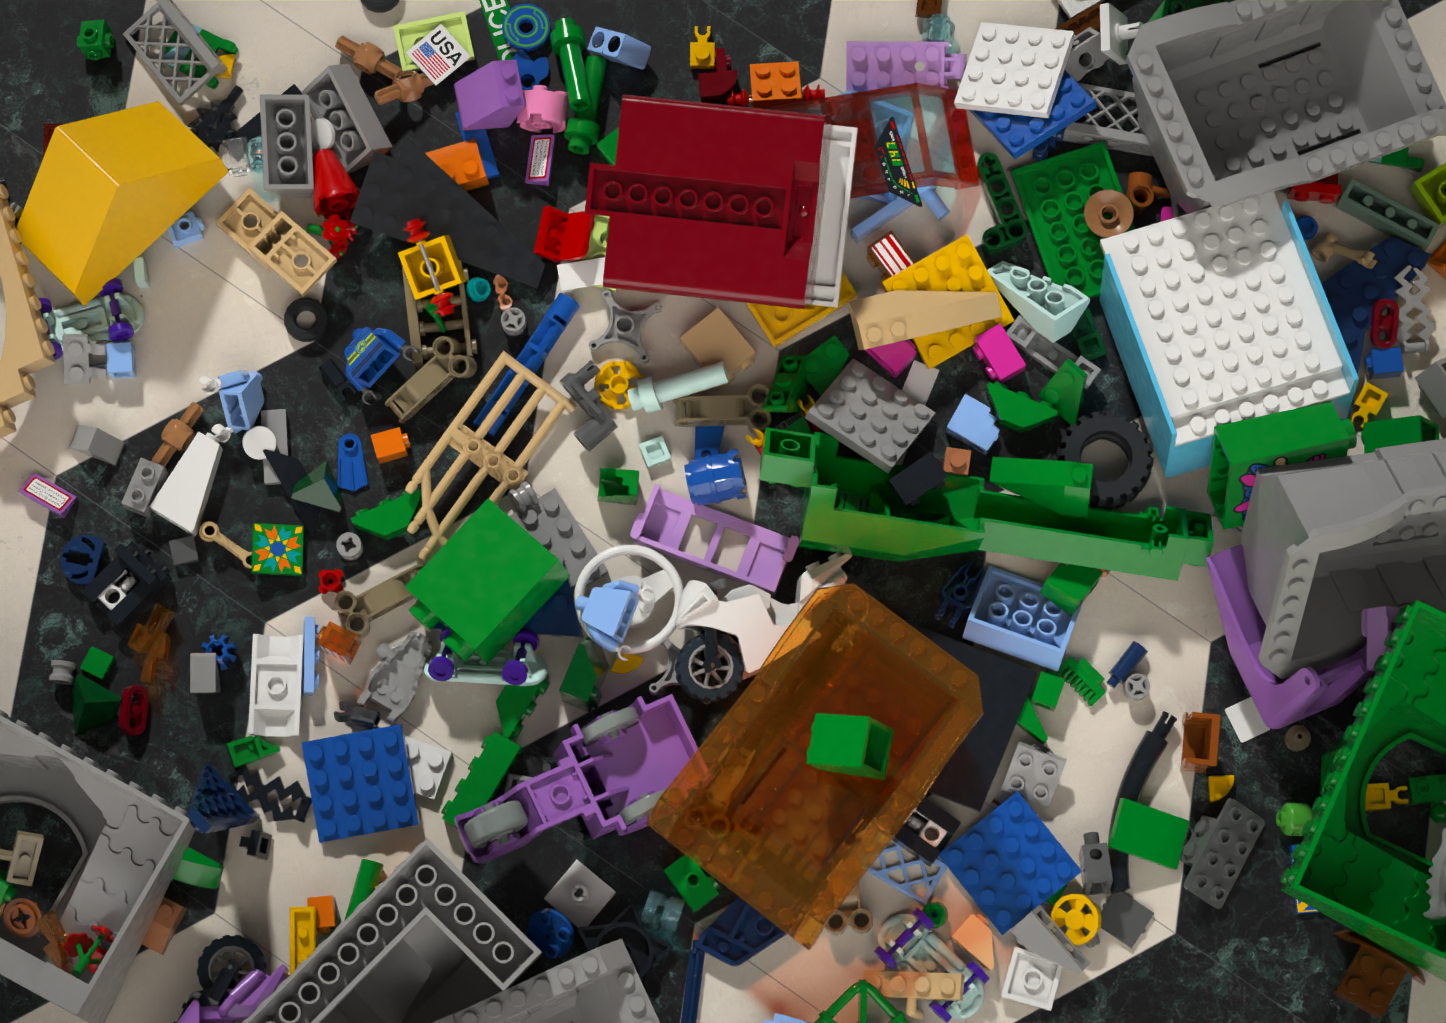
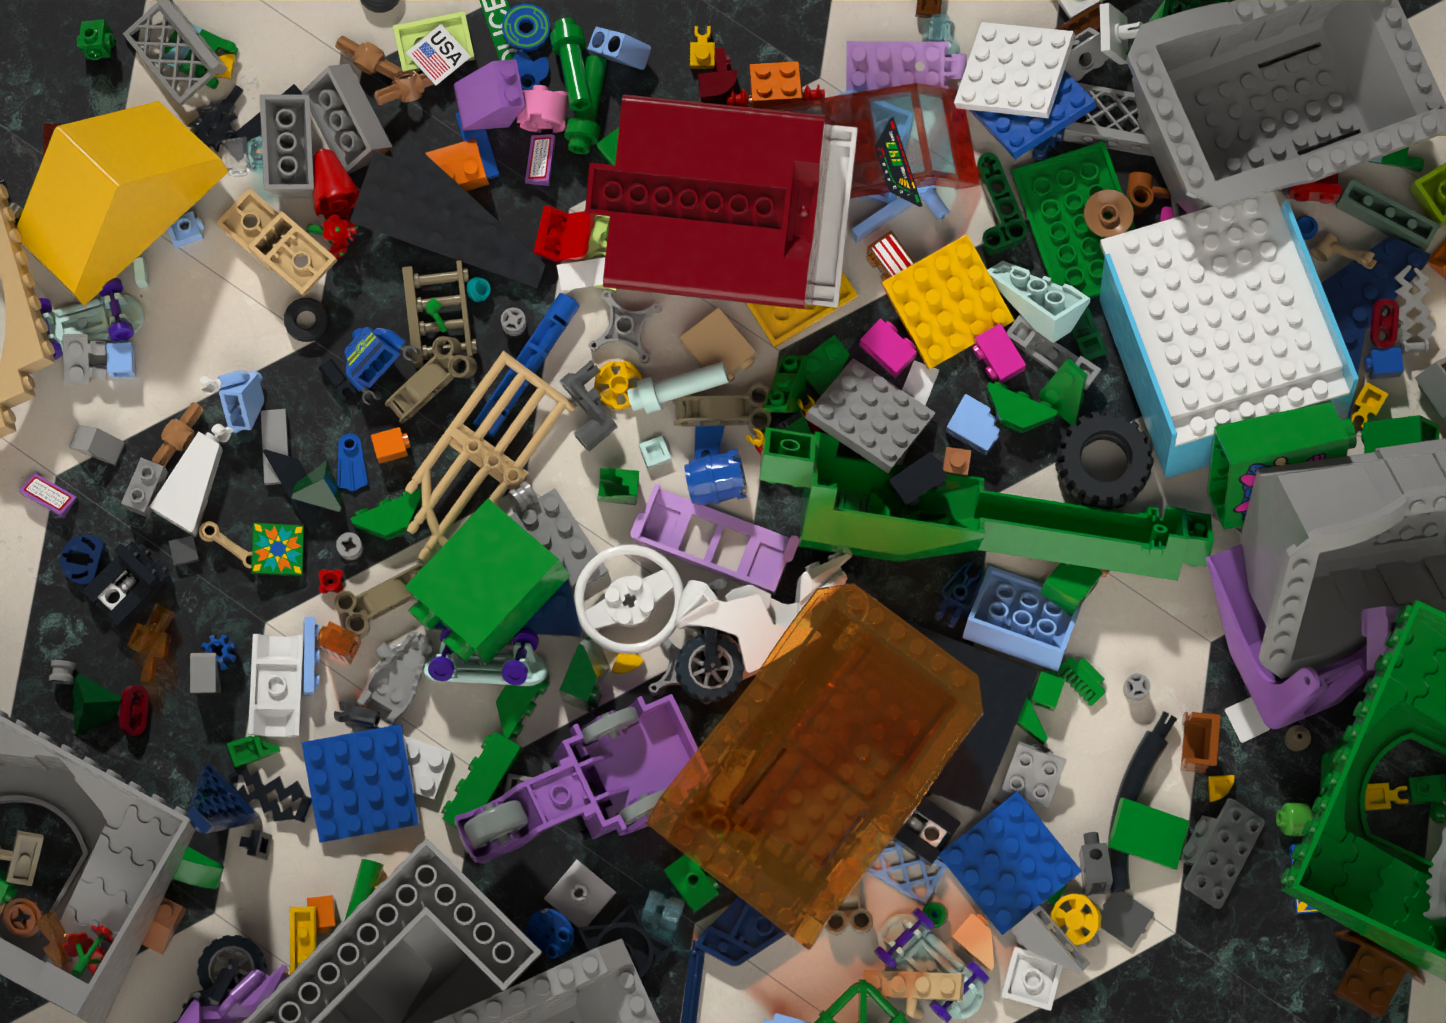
green tile [80,646,115,680] -> none
white piece [242,426,276,460] -> none
white piece [311,118,335,151] -> none
yellow brick [398,218,467,317] -> none
nougat piece [493,274,513,312] -> none
light blue torso [575,580,654,661] -> none
green slope [807,713,894,780] -> none
tan wedge [848,290,1002,350] -> none
green wedge [989,457,1093,519] -> none
dark blue cylinder [1106,641,1148,688] -> none

